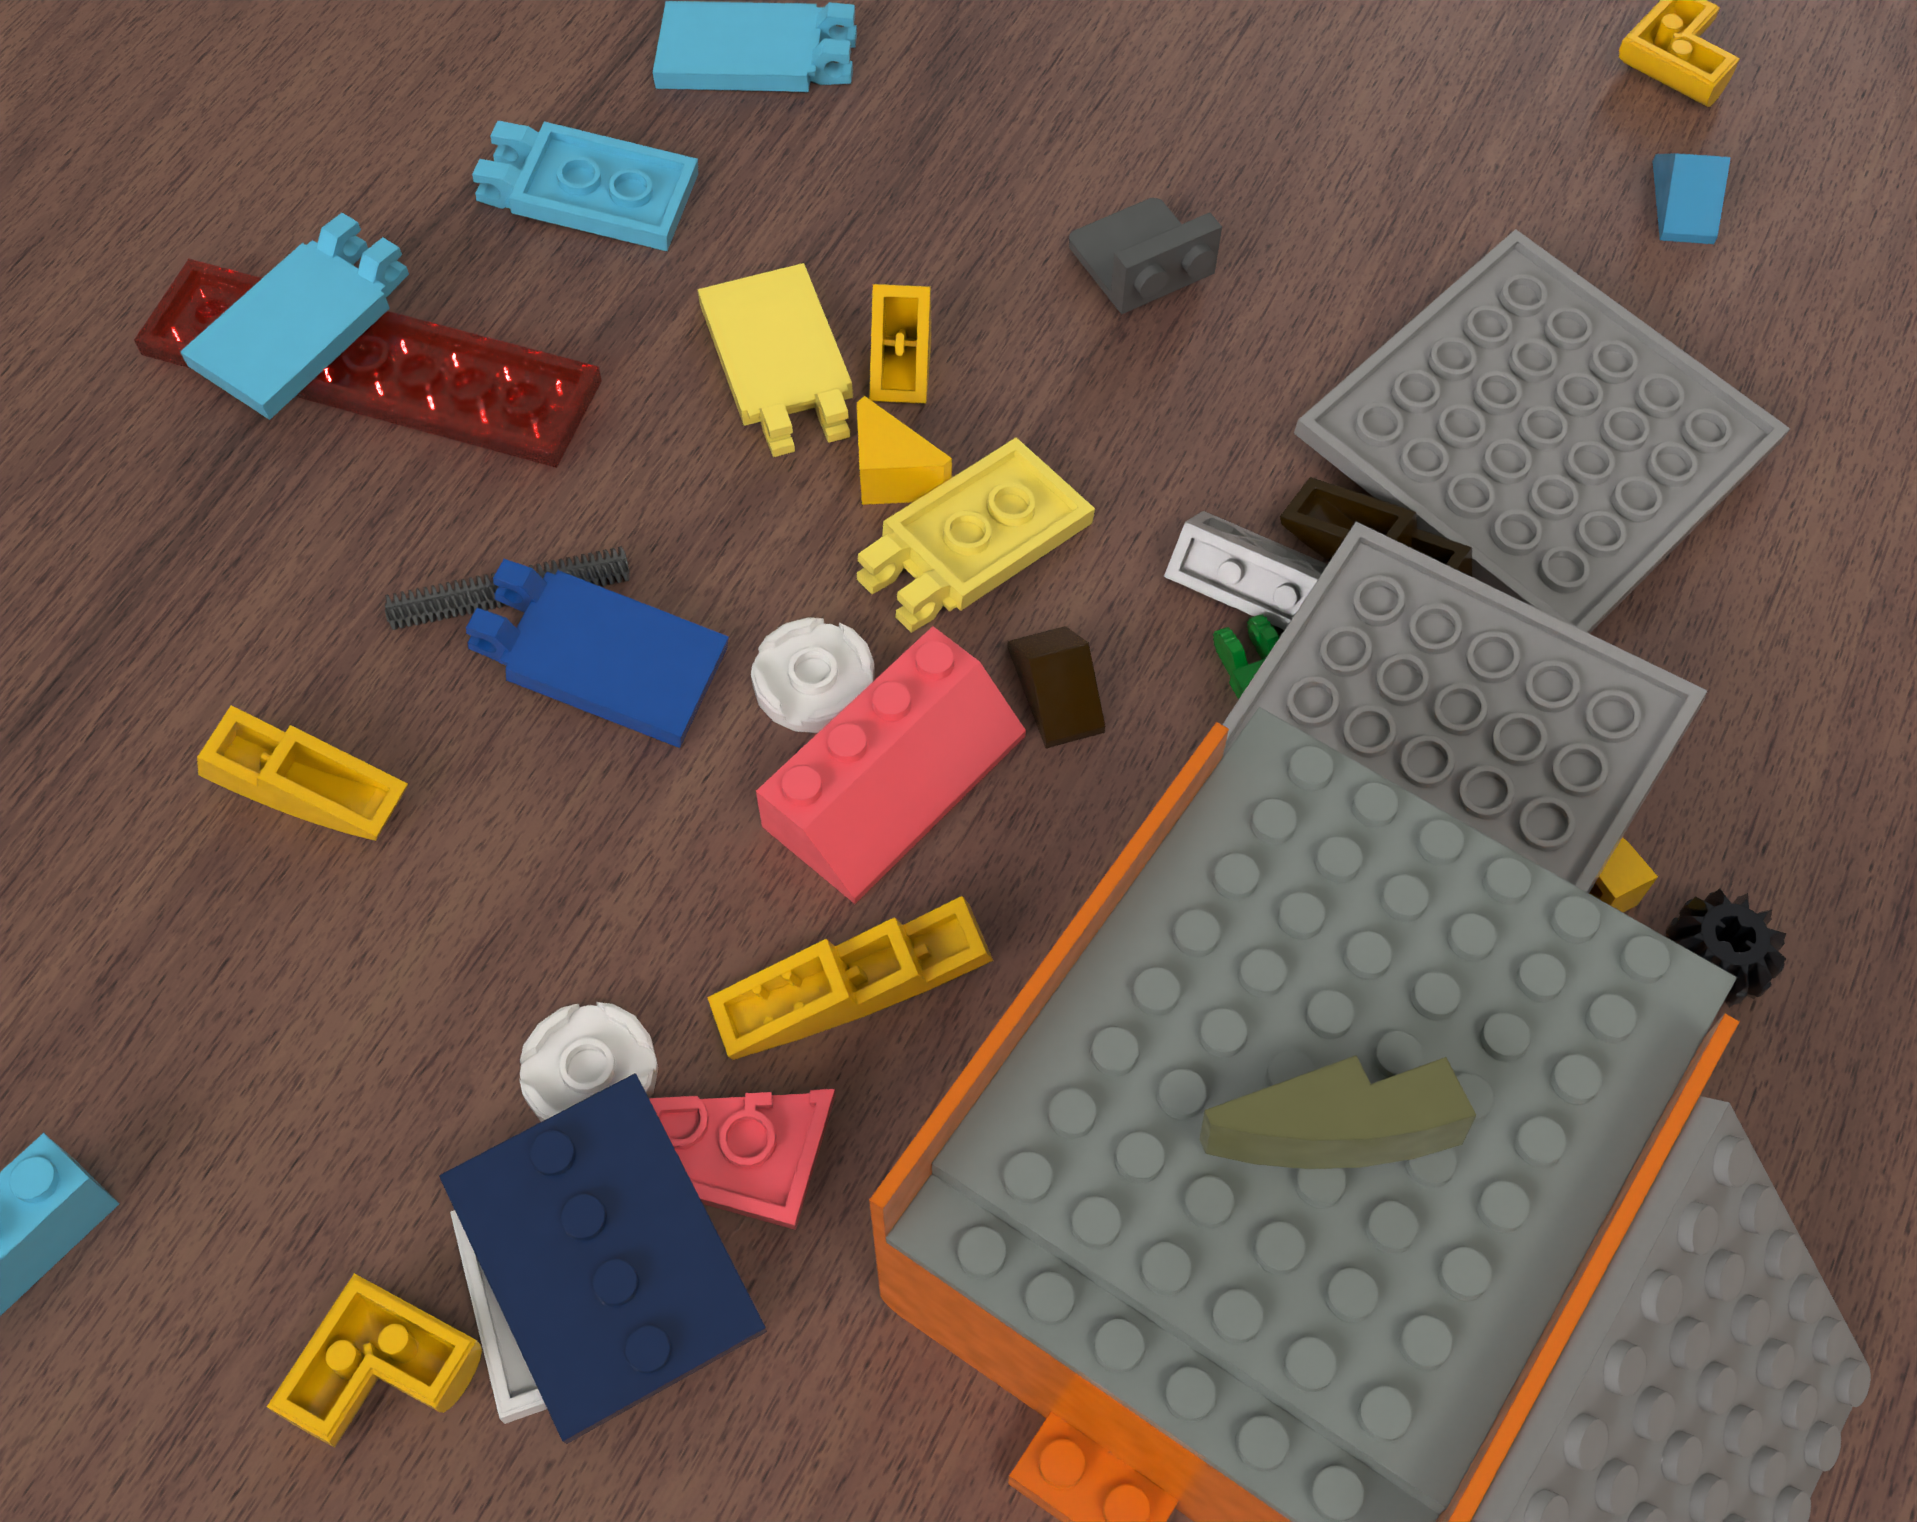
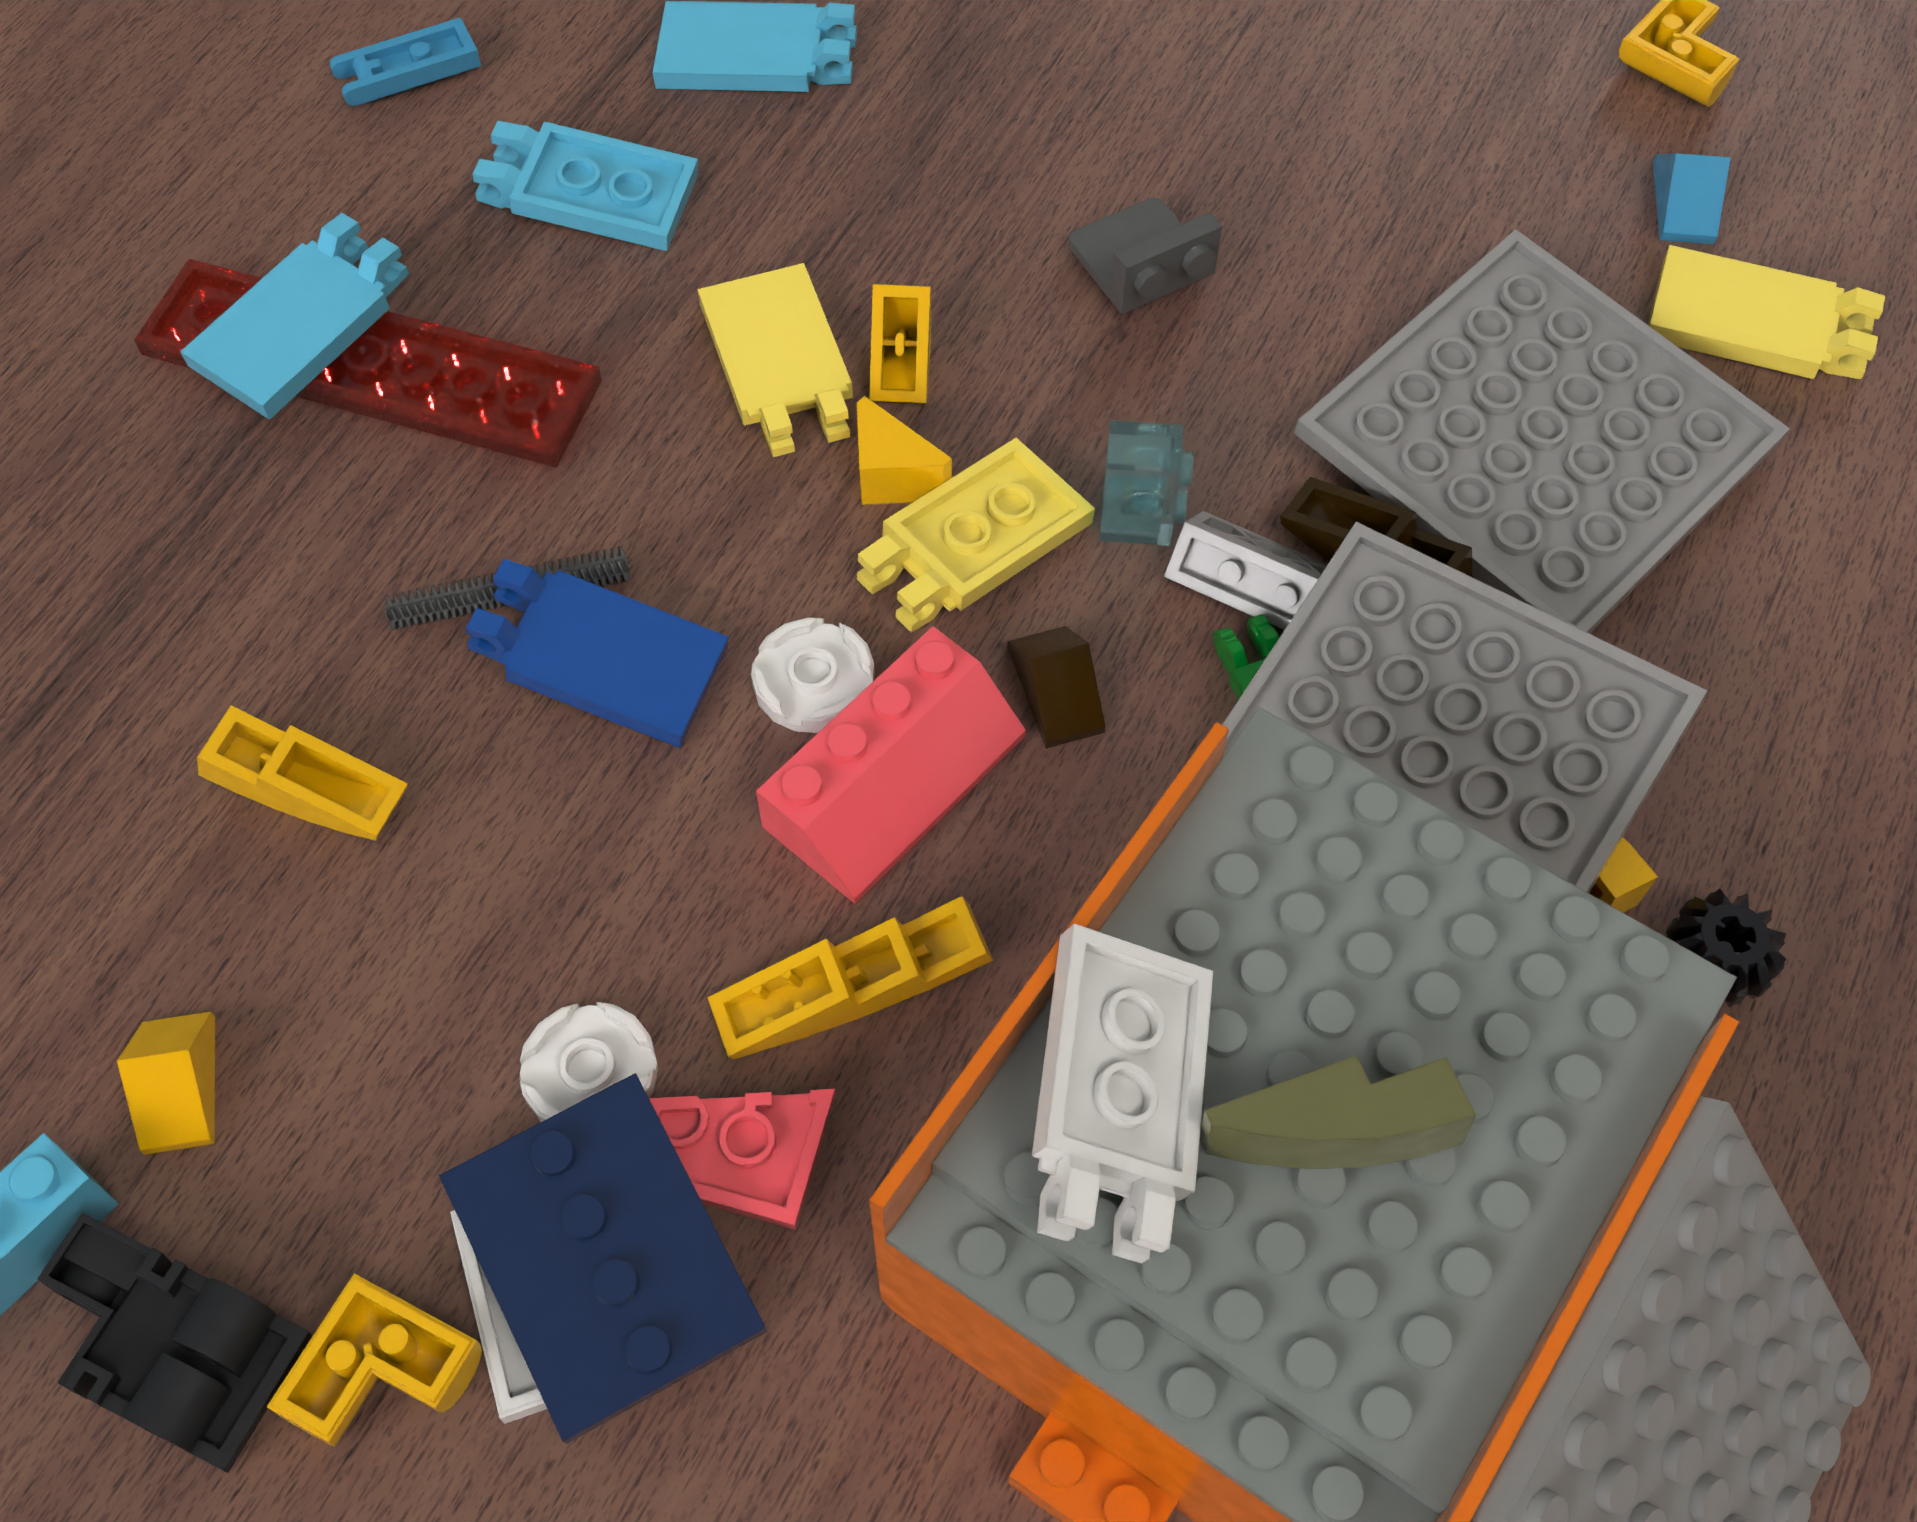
none -> black plate [37,1213,312,1473]
none -> yellow slope [117,1012,215,1155]
none -> dark azure hinge [329,17,481,106]
none -> white tile [1032,924,1213,1264]
none -> clear light blue brick [1099,420,1194,546]
none -> light yellow tile [1648,245,1885,379]

